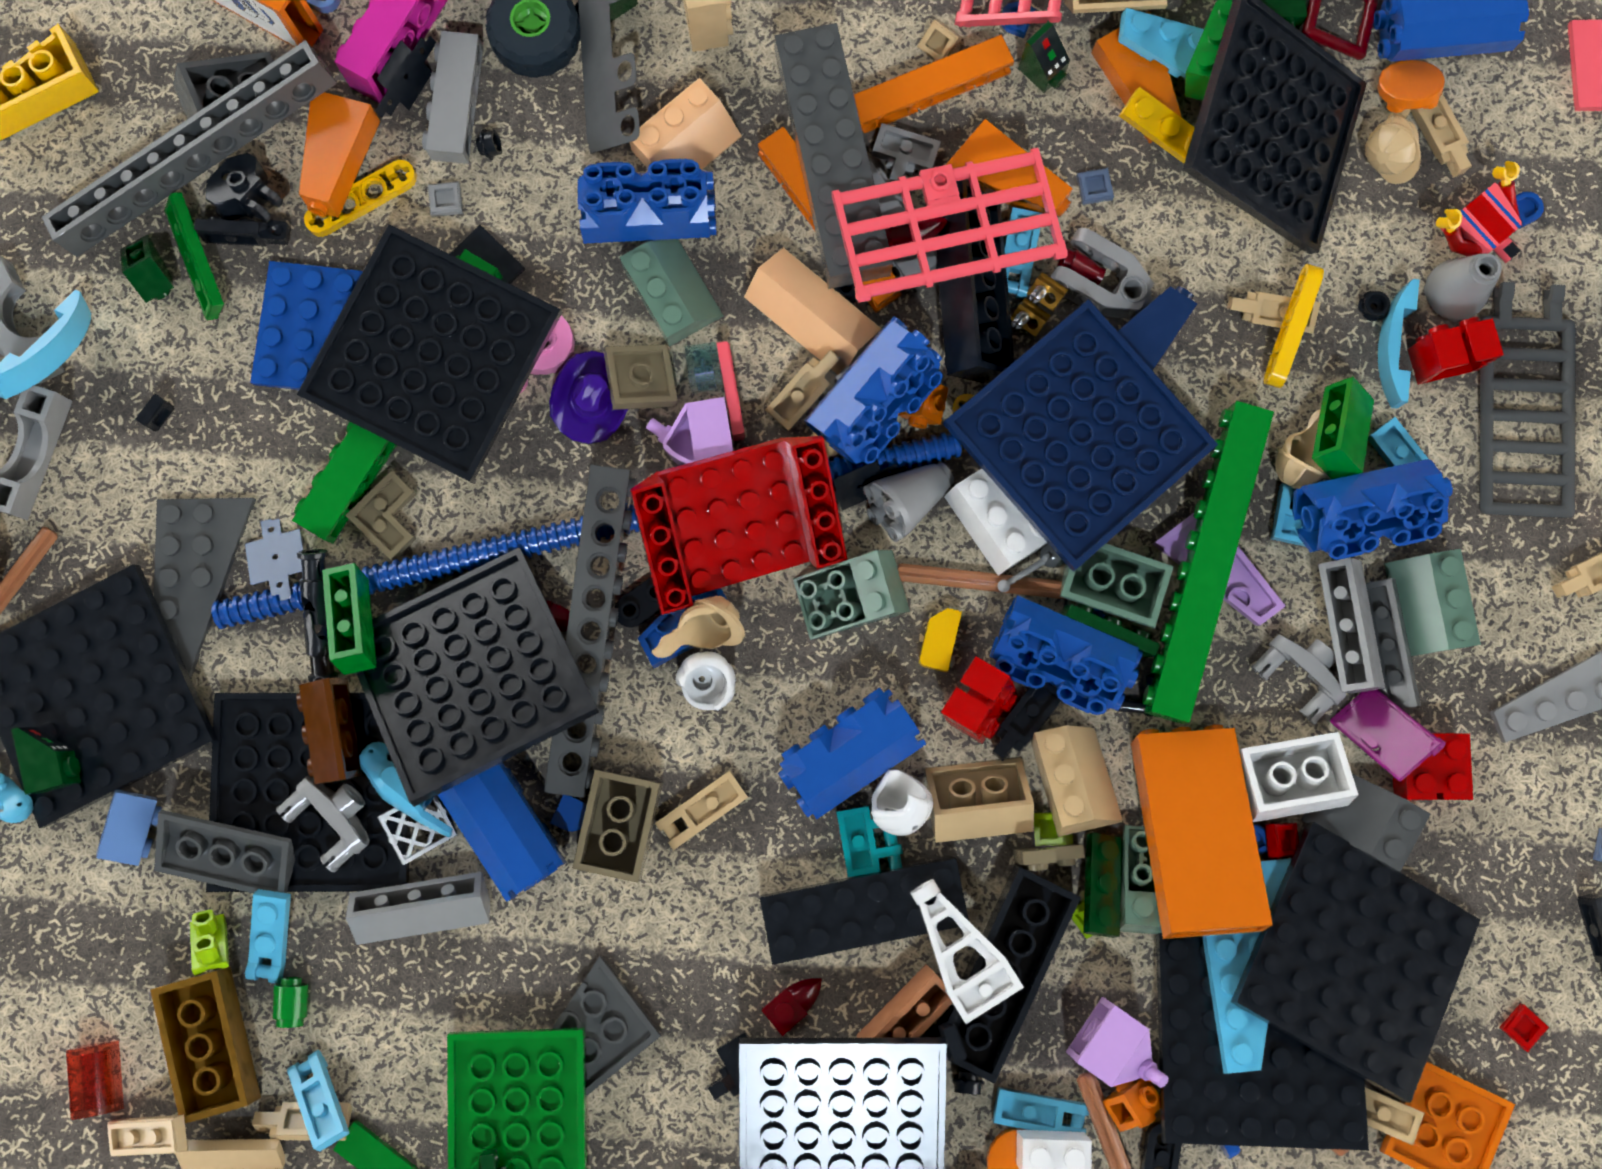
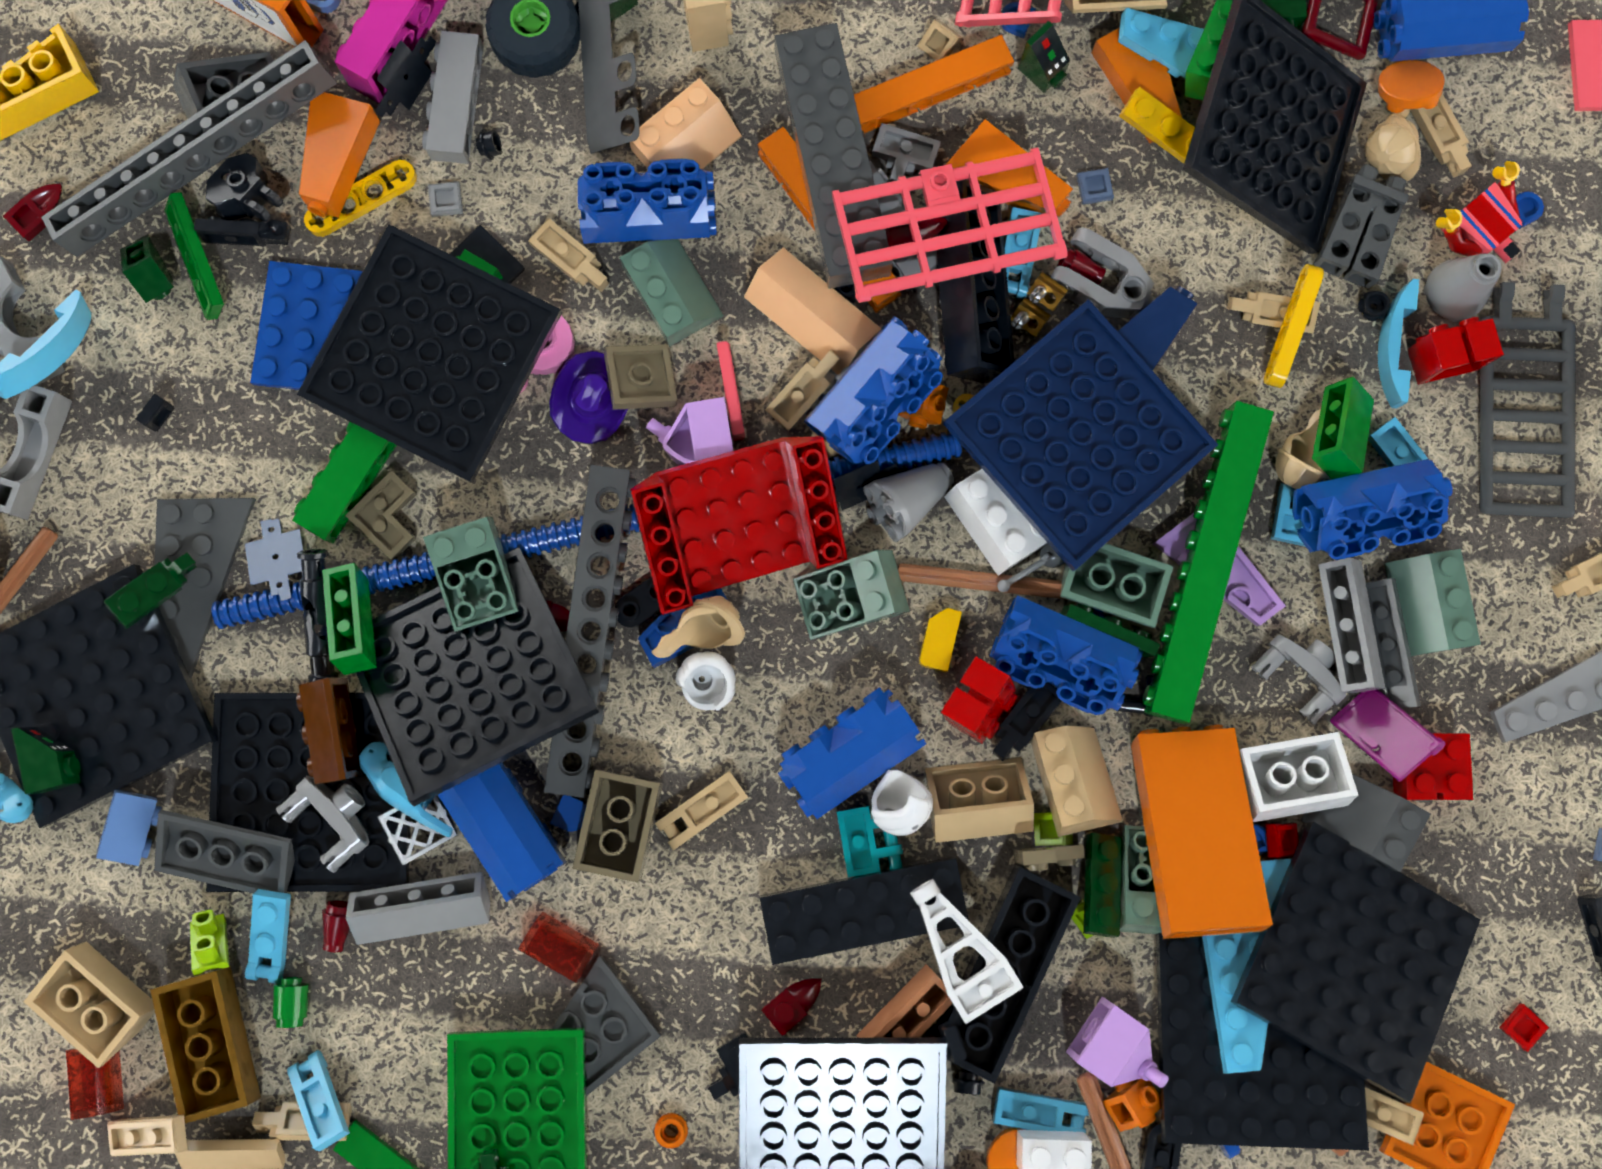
clear light blue slope [685,342,723,394] -> none
none -> dark red plate [3,183,62,242]
none -> tan slope [24,941,155,1068]
none -> dark green hinge [103,553,196,629]
none -> dark red cone [322,900,350,953]
none -> sand green slope [423,517,519,632]
none -> clear red brick [518,912,600,983]
none -> tan hinge [528,218,609,292]
none -> orange plate [654,1113,688,1149]
none -> dark grey hips [1313,164,1409,289]

